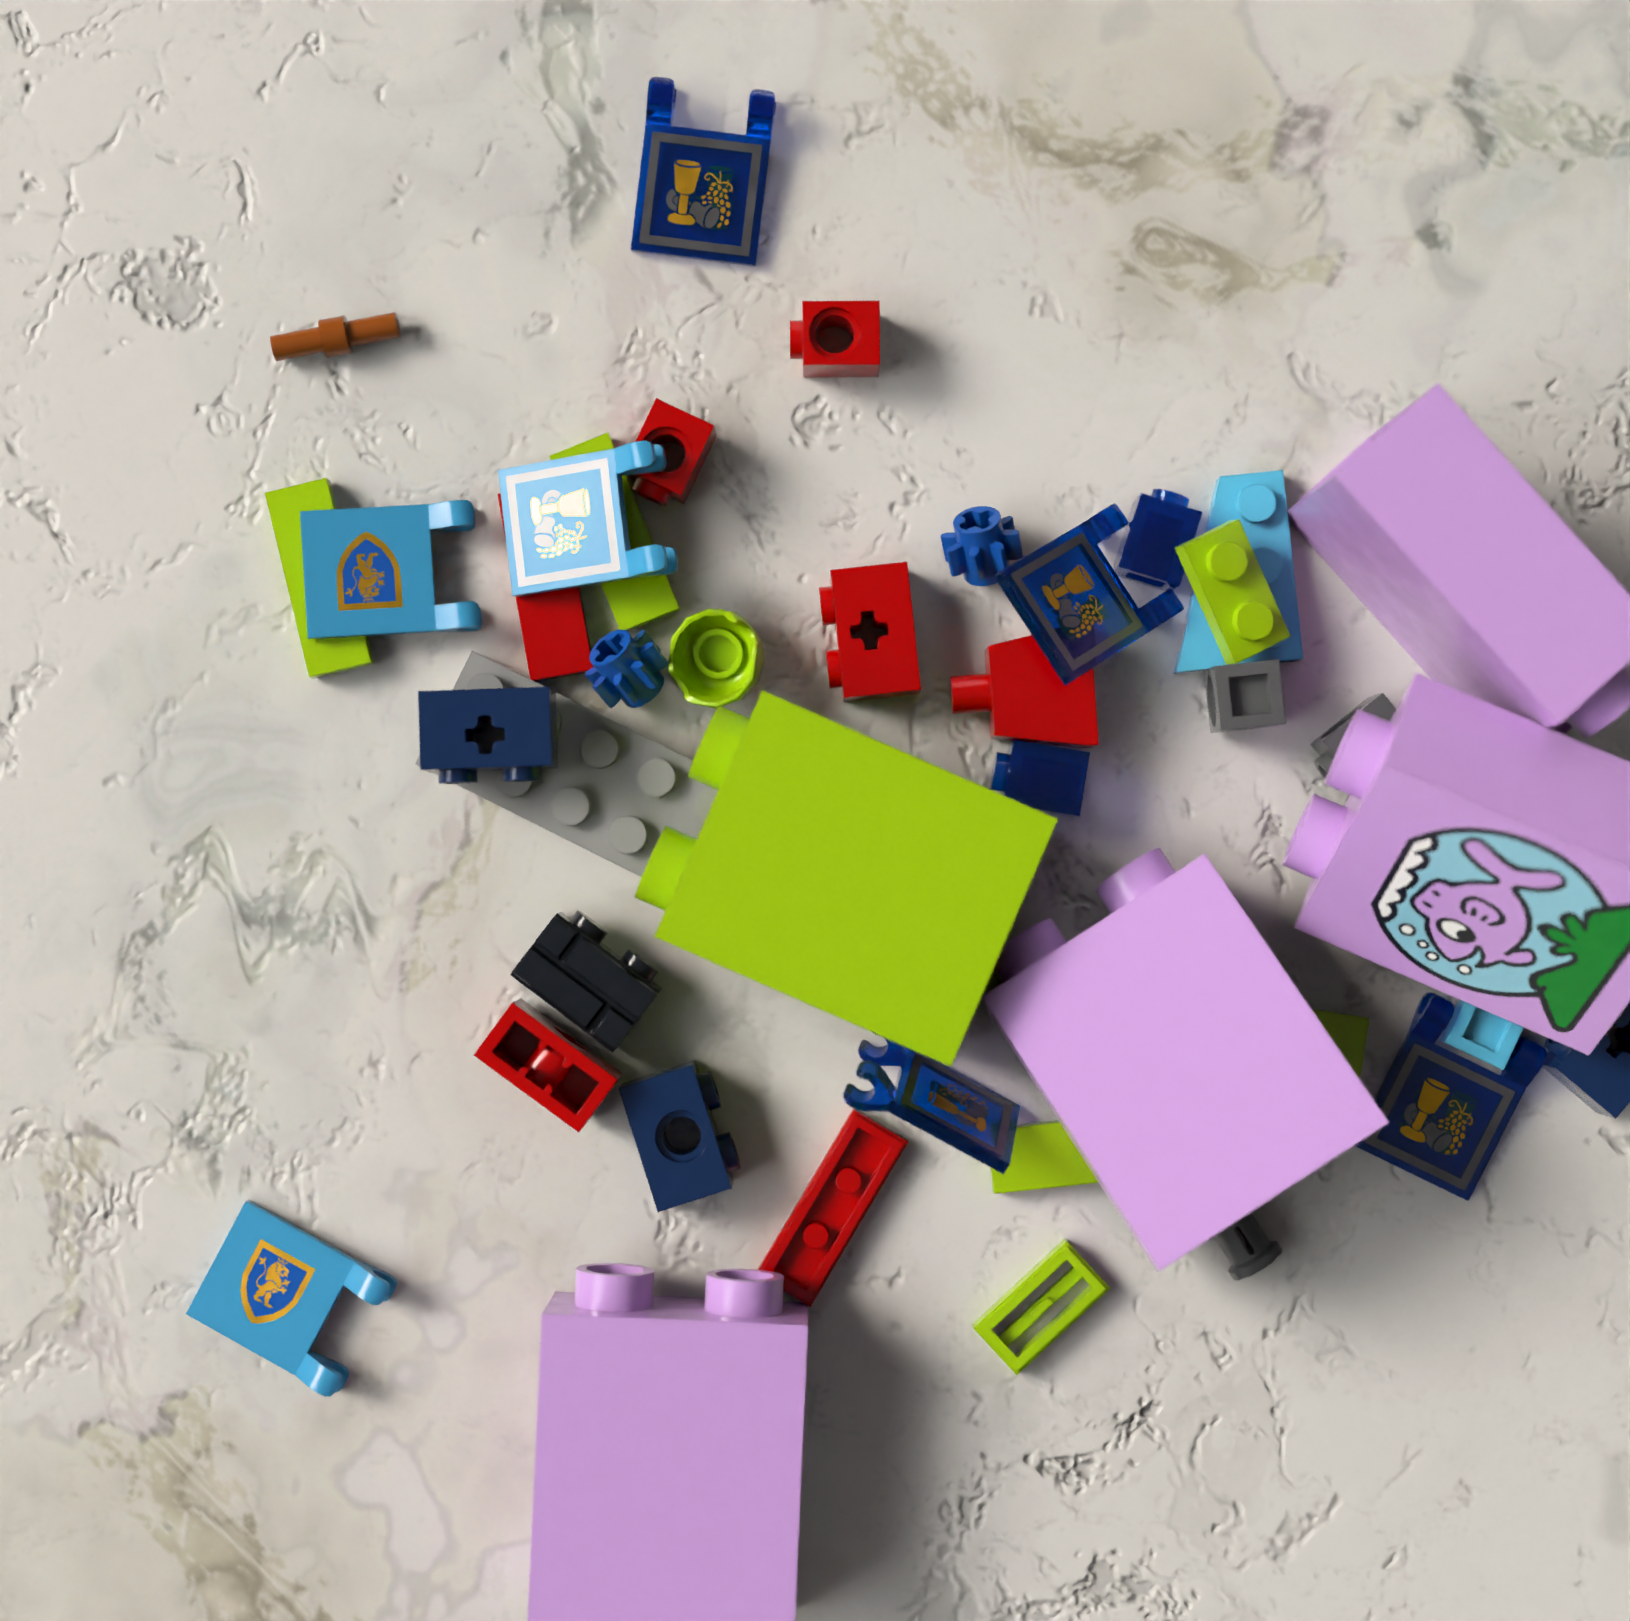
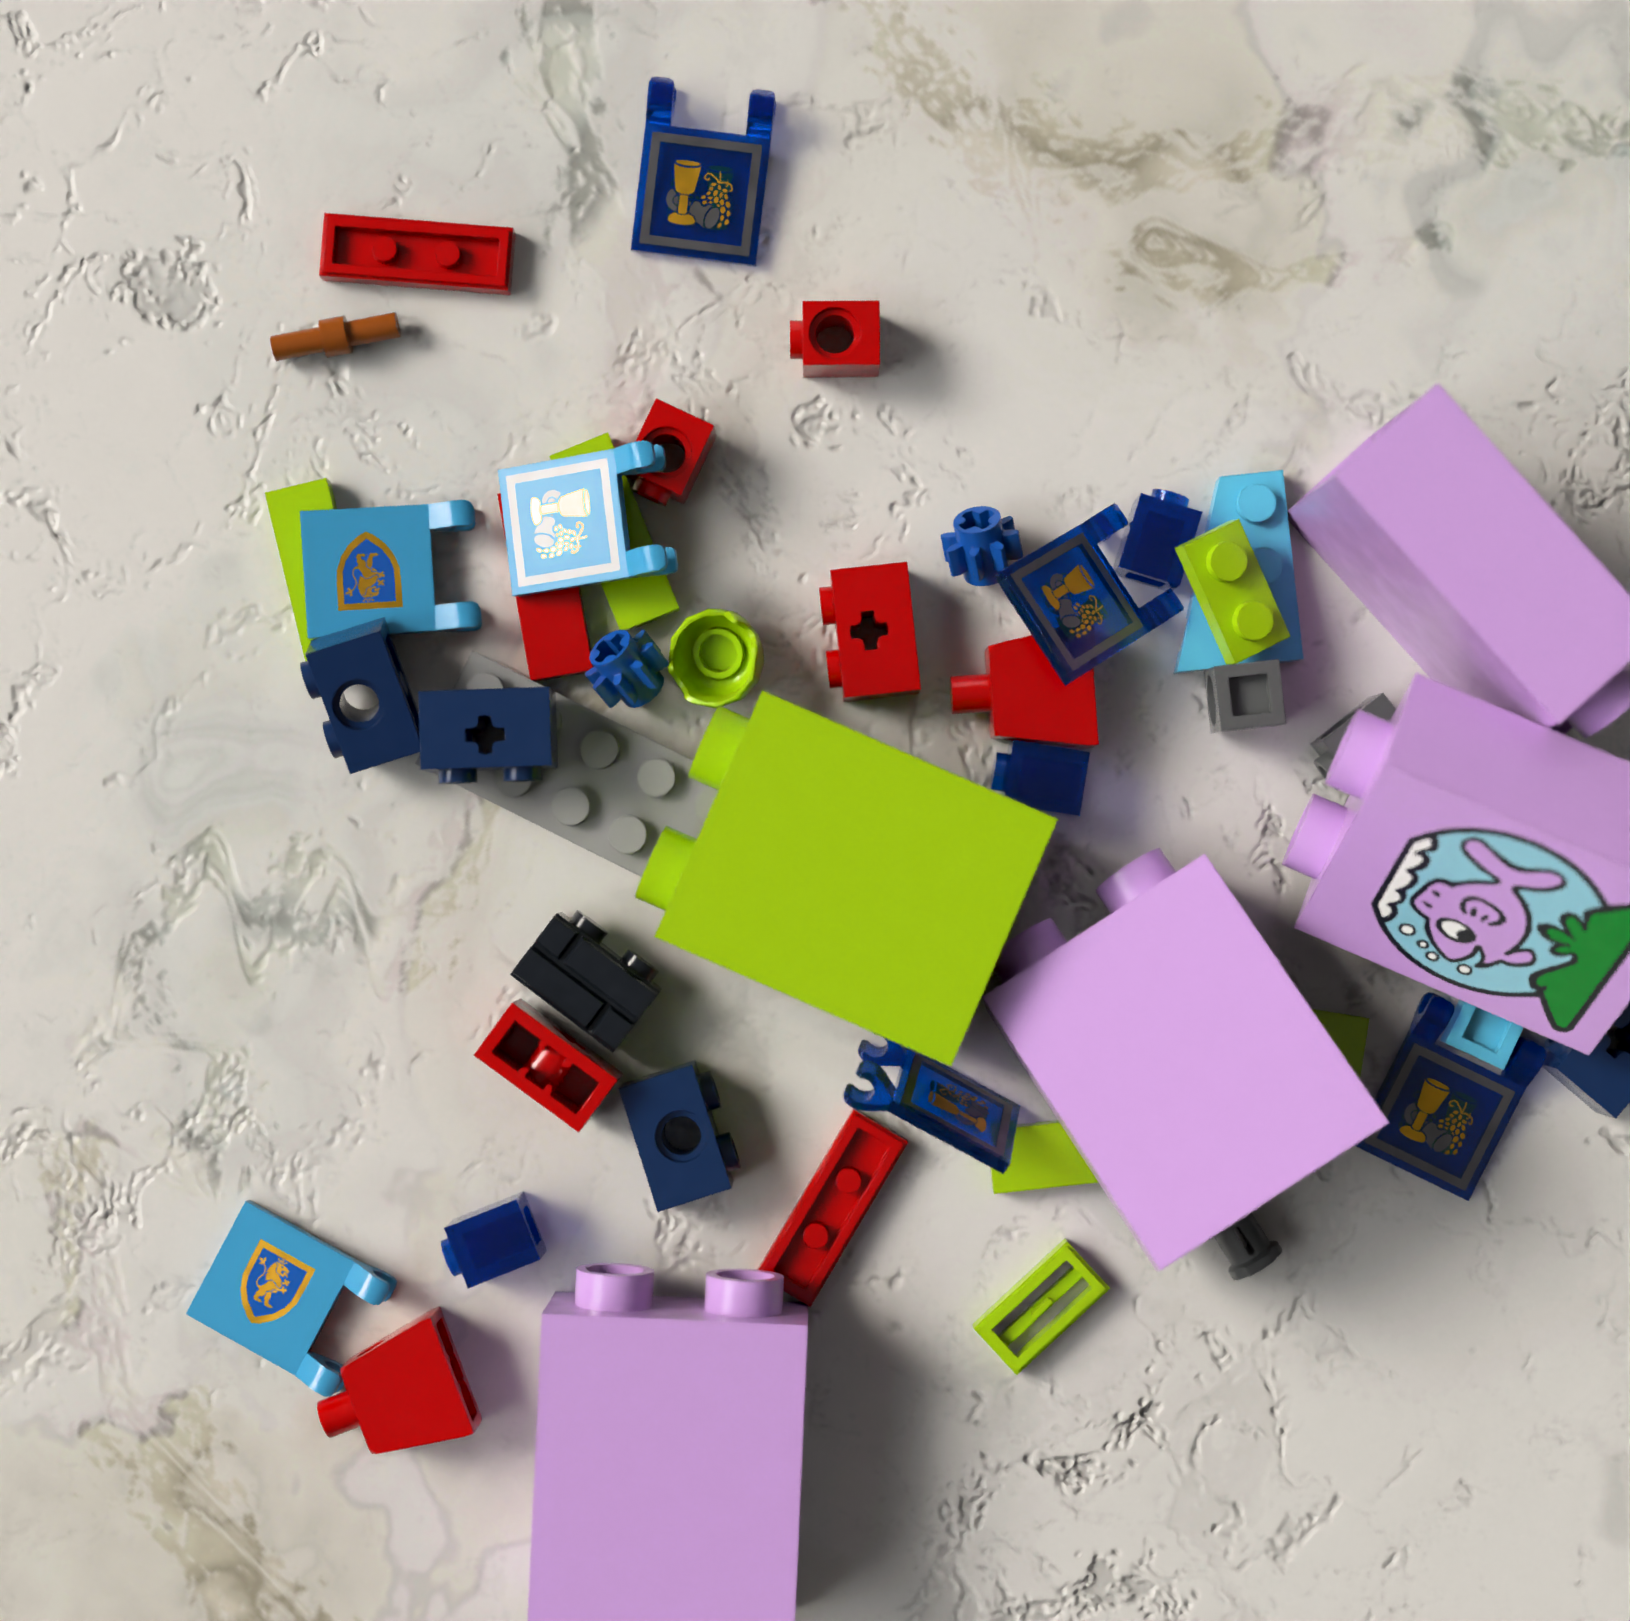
none -> dark blue brick [300,617,420,774]
none -> red torso [317,1306,482,1454]
none -> red tile [319,213,516,295]
none -> clear blue brick [441,1191,547,1288]

